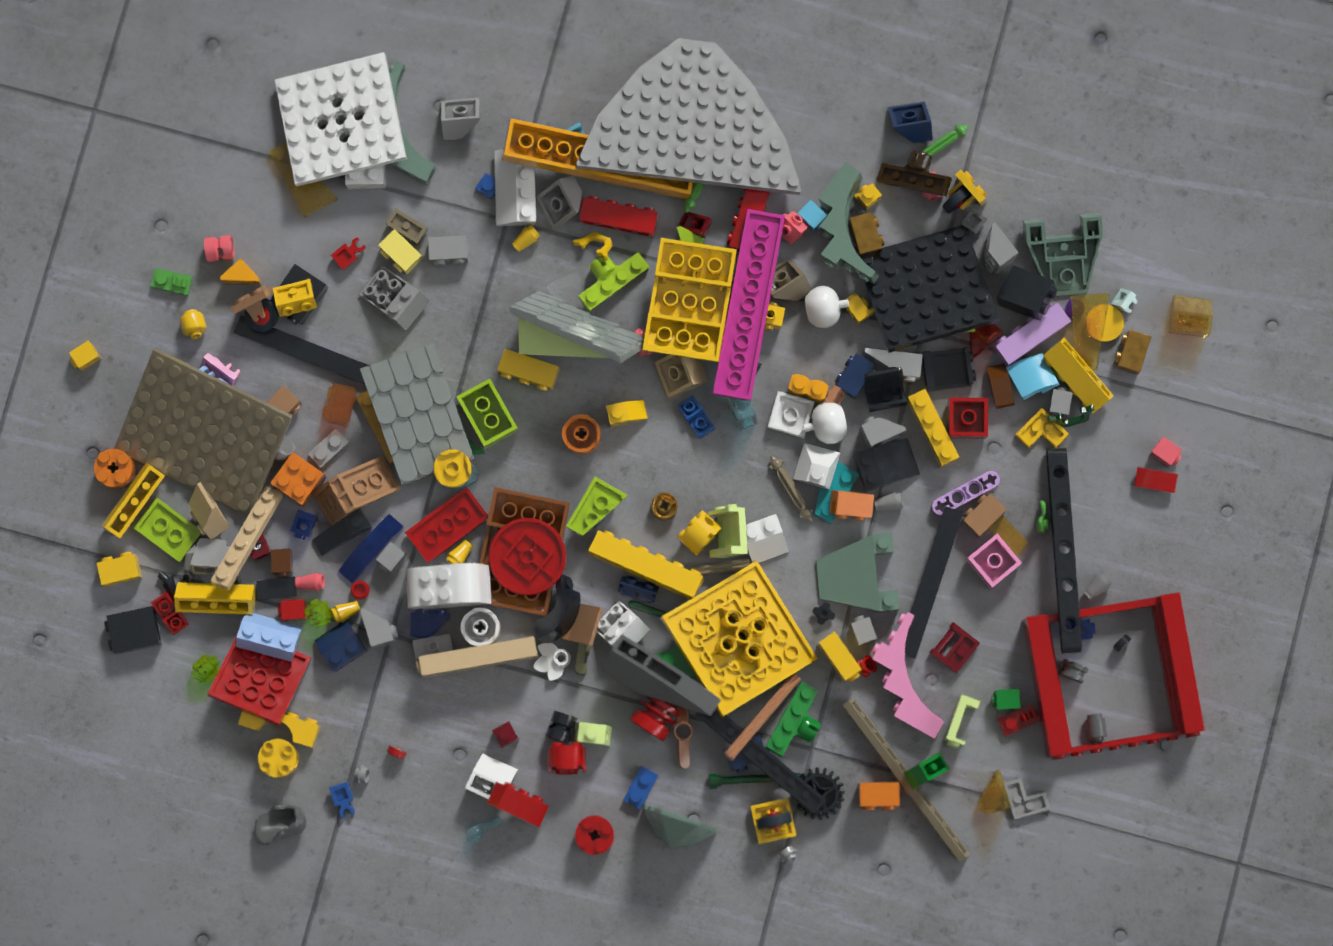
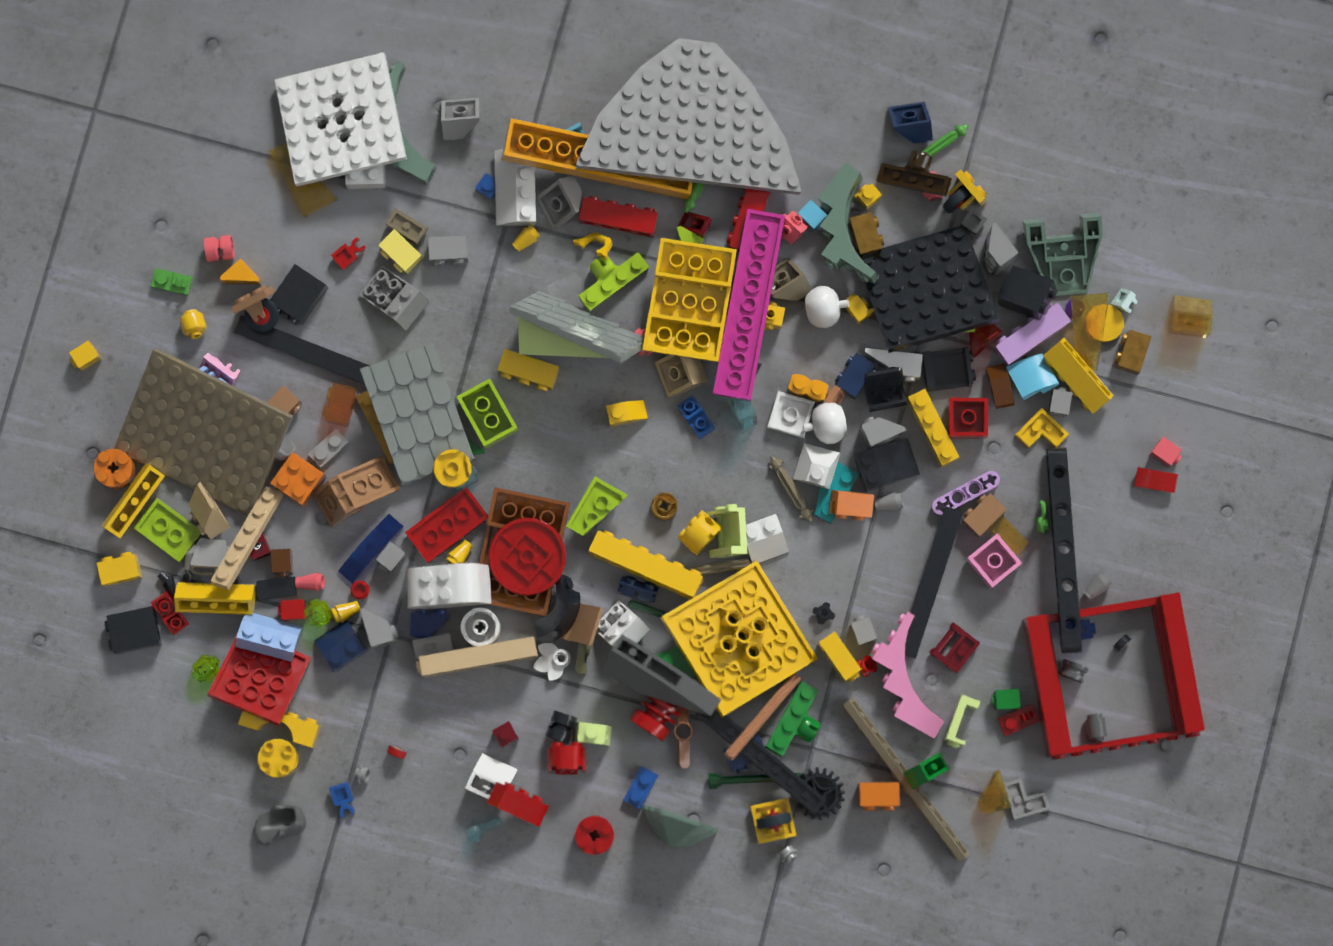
yellow bracket [273,279,317,317] -> none
clear blue brick [290,509,318,540] -> none
black slope [312,509,372,556] -> none
orange brick [562,414,601,455] -> none
sand green wedge [816,533,899,613] -> none
dark green helmet [1047,405,1094,427] -> none

